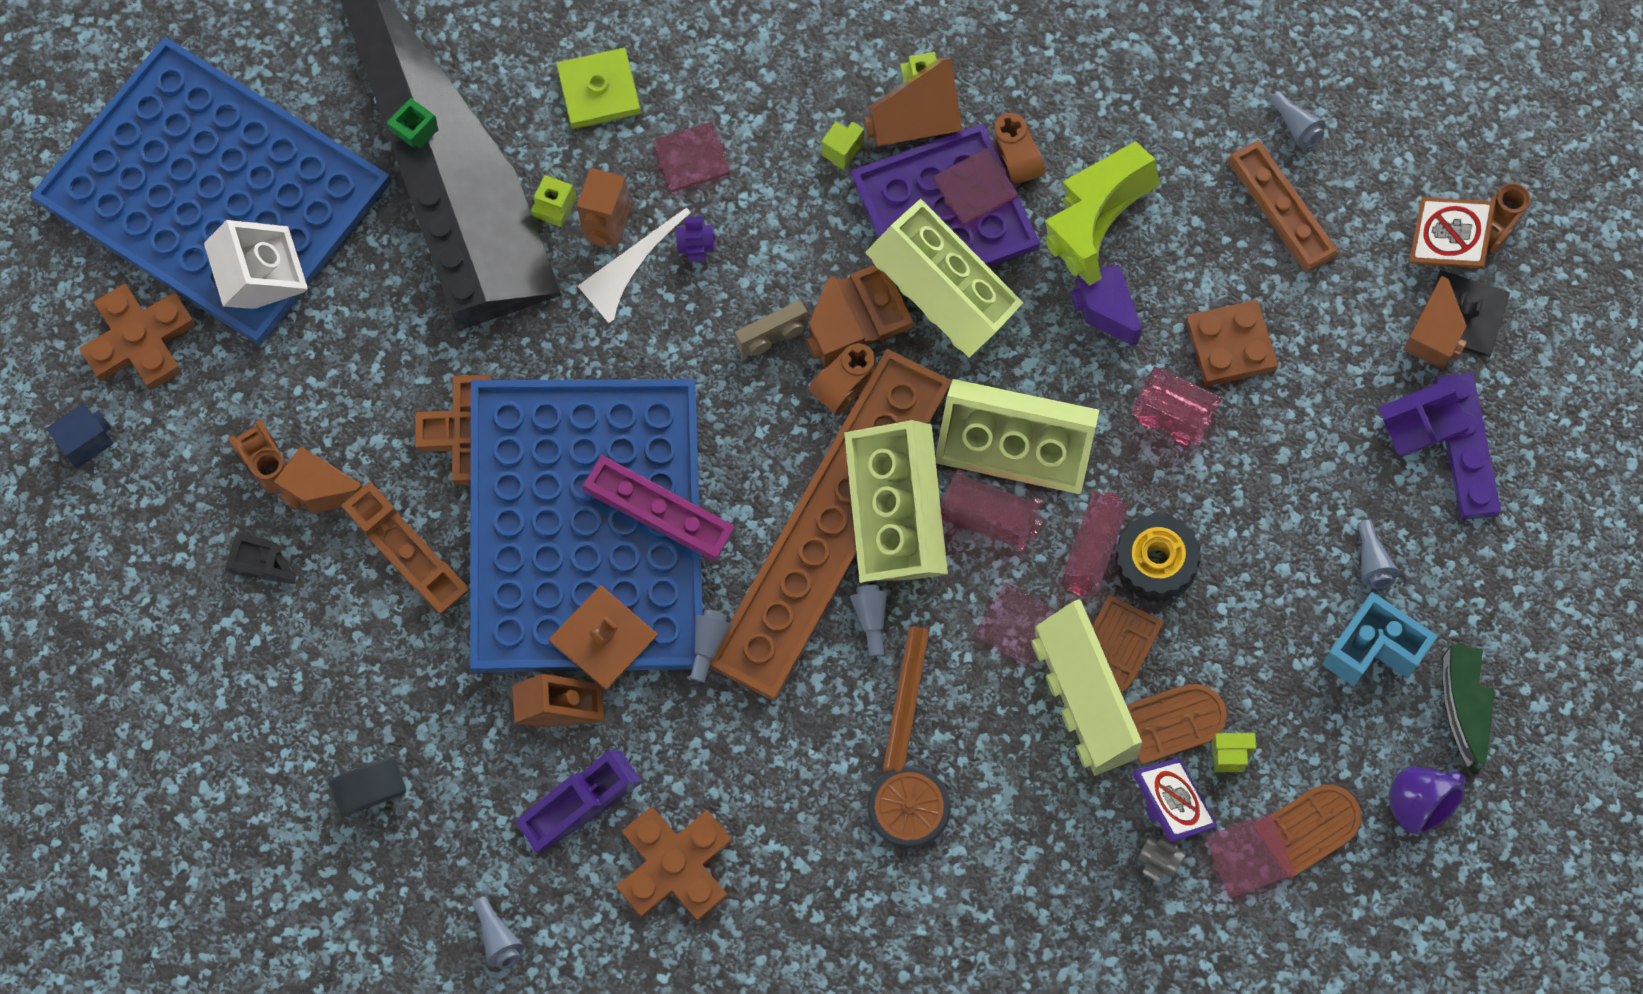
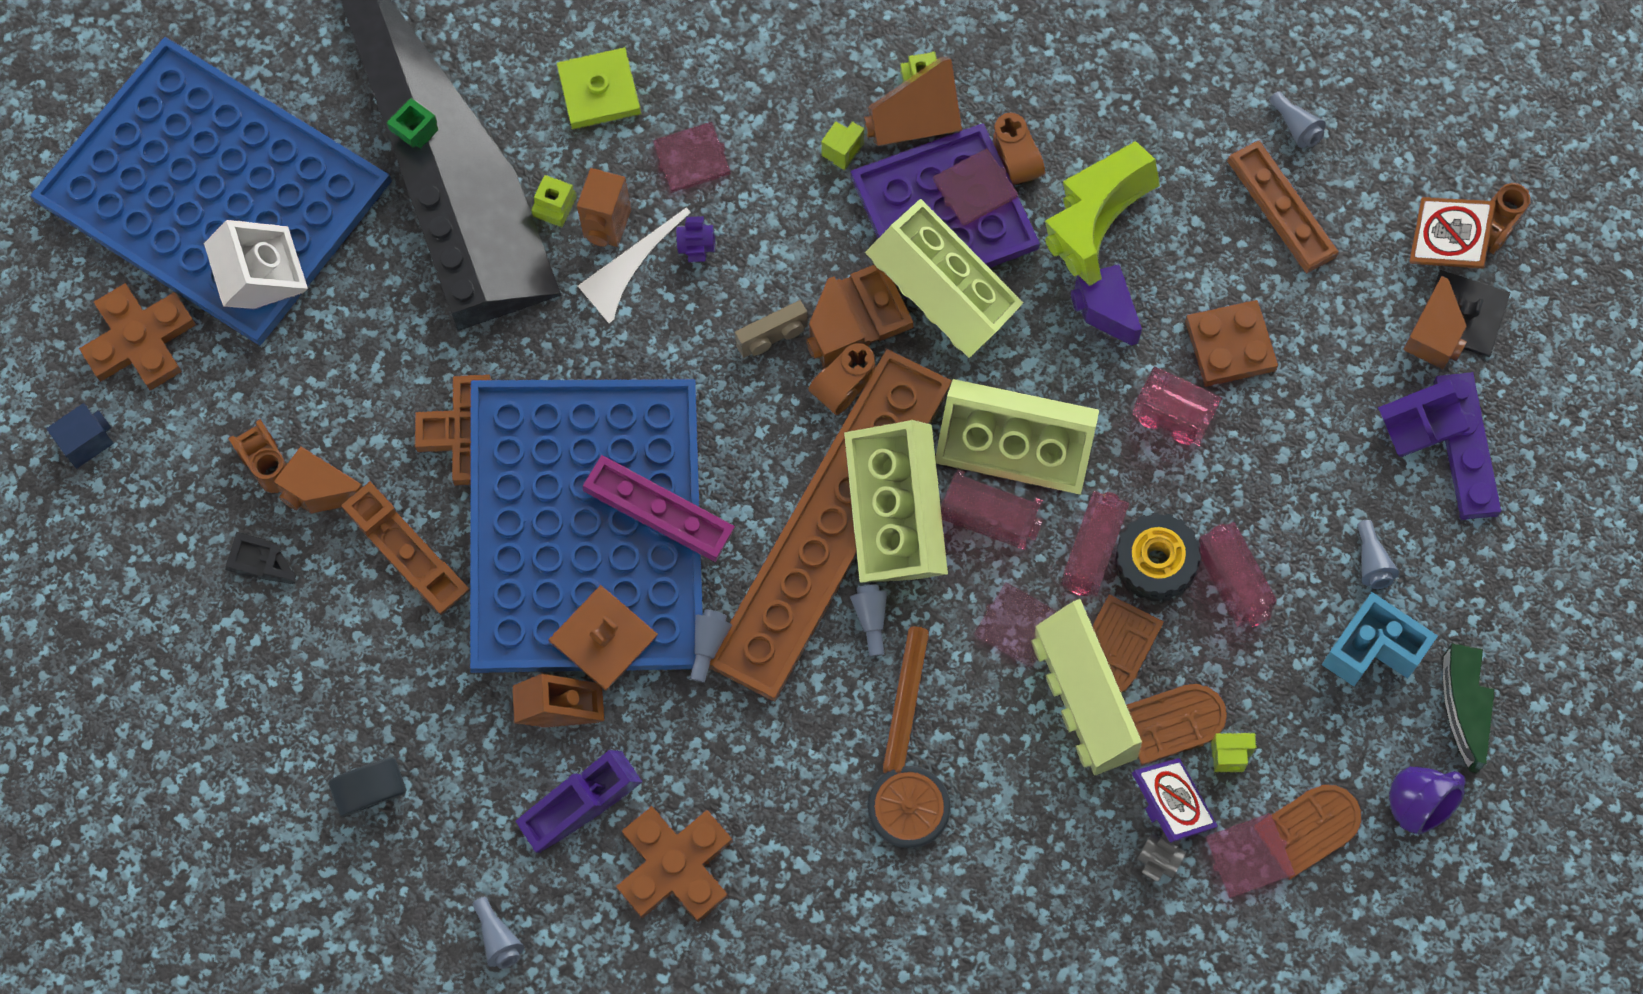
none -> clear pink brick [1199,522,1277,627]

